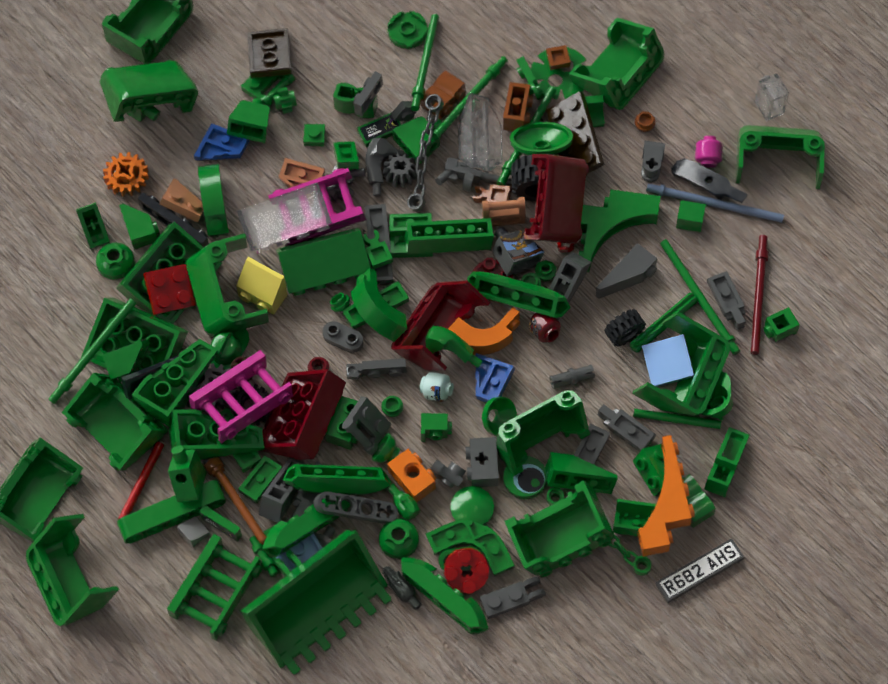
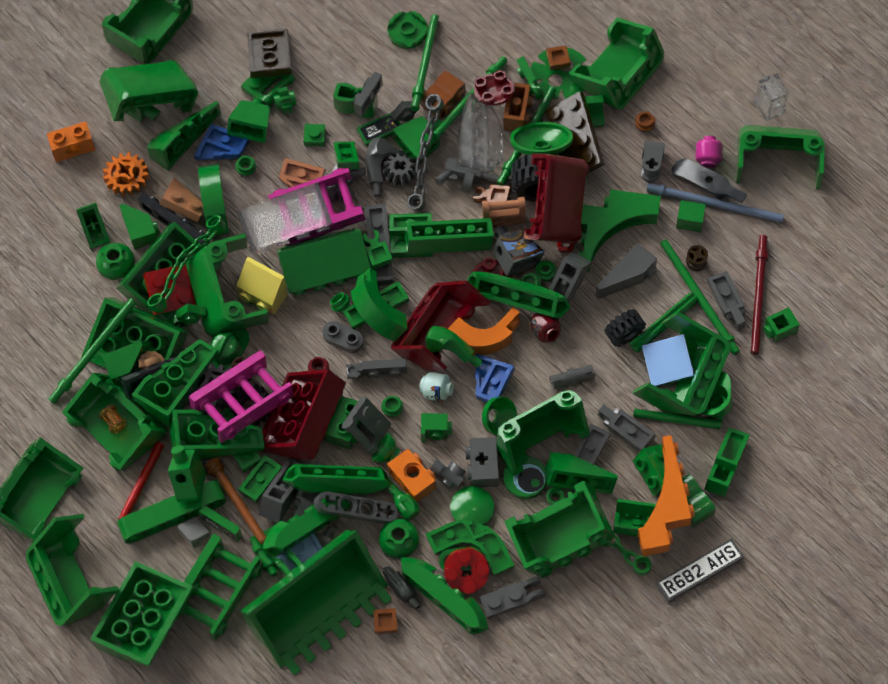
none -> orange brick [46,121,95,162]
none -> green slope [90,561,194,667]
none -> clear orange bush [99,405,127,434]
none -> medium nougat piece [138,351,165,369]
none -> green wedge [147,101,221,171]
none -> green piece [147,215,225,313]
none -> green plate [171,303,206,327]
none -> green plate [235,156,256,176]
none -> dark orange plate [373,608,398,634]
none -> dark red dish [473,70,515,106]
none -> dark brown wheel [686,245,708,271]

